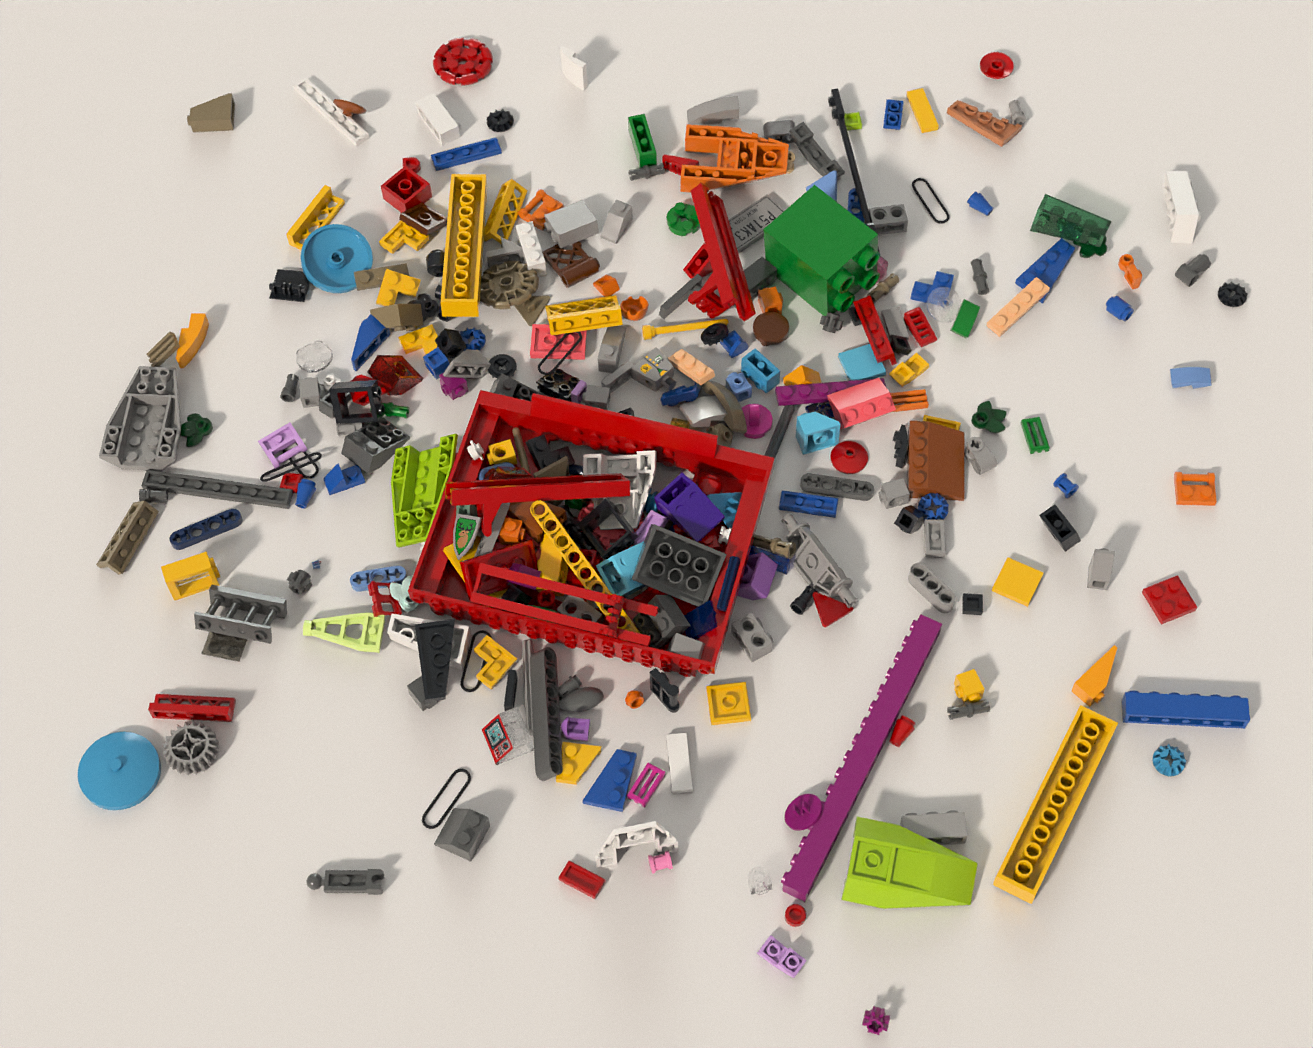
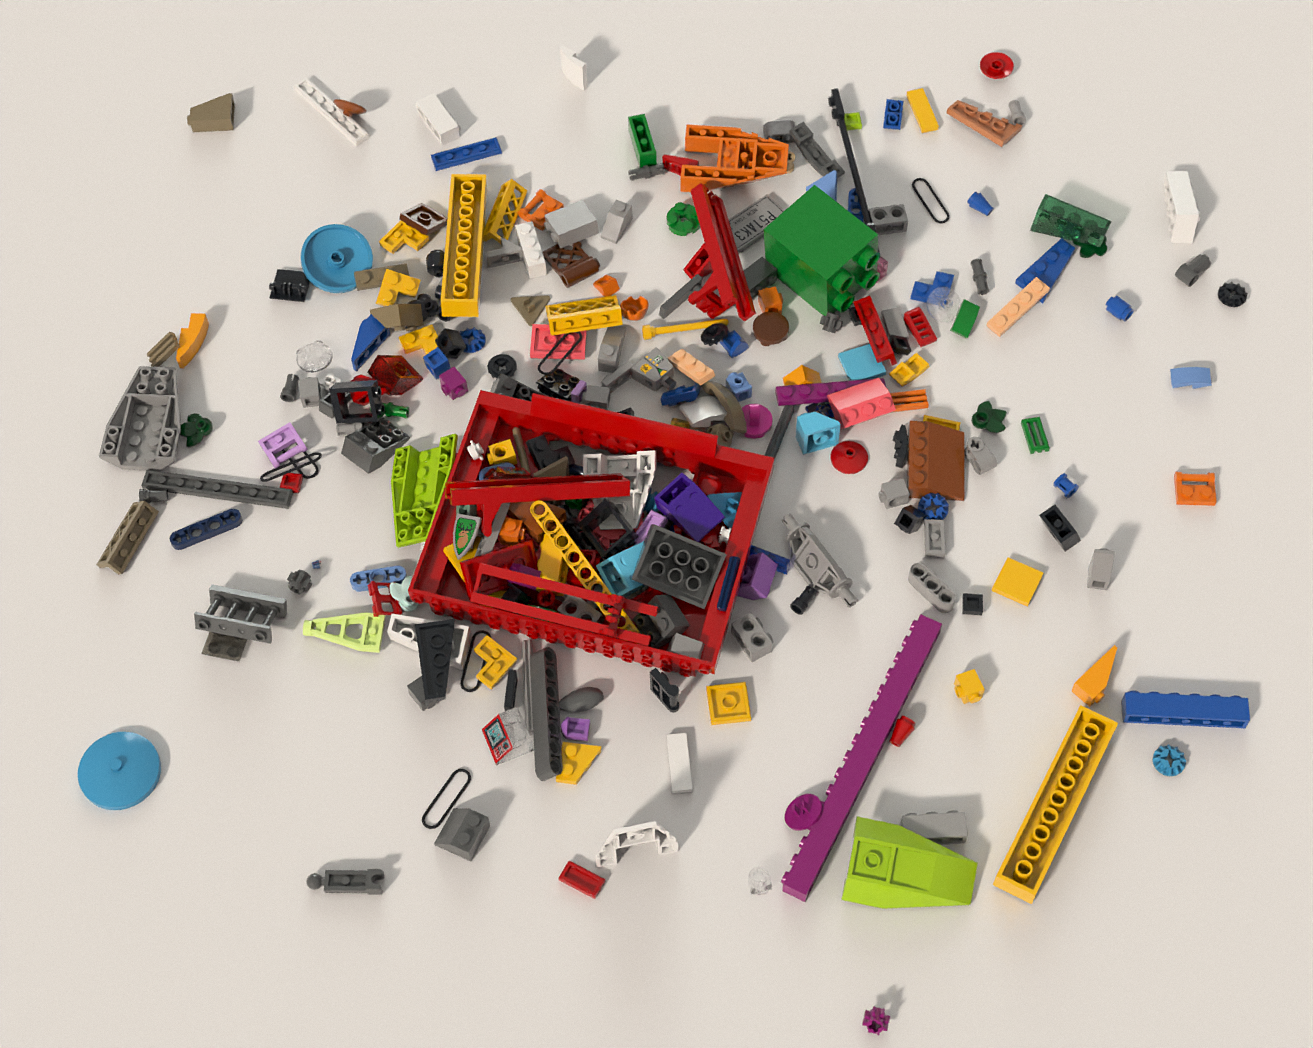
red fence [148,694,236,722] -> none
yellow window [161,552,220,601] -> none
light grey gear [163,720,219,775] -> none
yellow fence [286,185,345,250] -> none
blue cone [295,479,316,509] -> none
blue slope [323,463,365,495] -> none
red brick [381,165,432,213] -> none
red tile [403,157,421,173] -> none
red plate [433,37,493,86] -> none
light grey slope [443,349,491,378] -> none
dark tan plate [480,261,539,309] -> none
black gear [487,109,514,132] -> none
dark grey pin [558,675,582,698] -> none
blue wing [582,749,637,812] -> none
orange plate [625,690,644,709] -> none
dark pink tile [627,763,666,807] -> none
bright pink bush [648,851,673,874] -> none
clear blue piece [684,600,717,640] -> none
light grey slope [687,96,739,125] -> none
dark azure brick [741,349,780,393] -> none
dark tan pin [752,534,796,559] -> none
lavender slope [757,935,807,978] -> none
blue tile [779,490,838,518] -> none
red tile [785,904,806,927] -> none
dark grey beam [800,473,874,501] -> none
red piece [812,592,854,628] -> none
dark tan pin [867,273,900,303] -> none
dark grey pin [947,699,990,720] -> none
orange plate [1118,254,1142,290] -> none
red plate [1142,575,1197,624] -> none

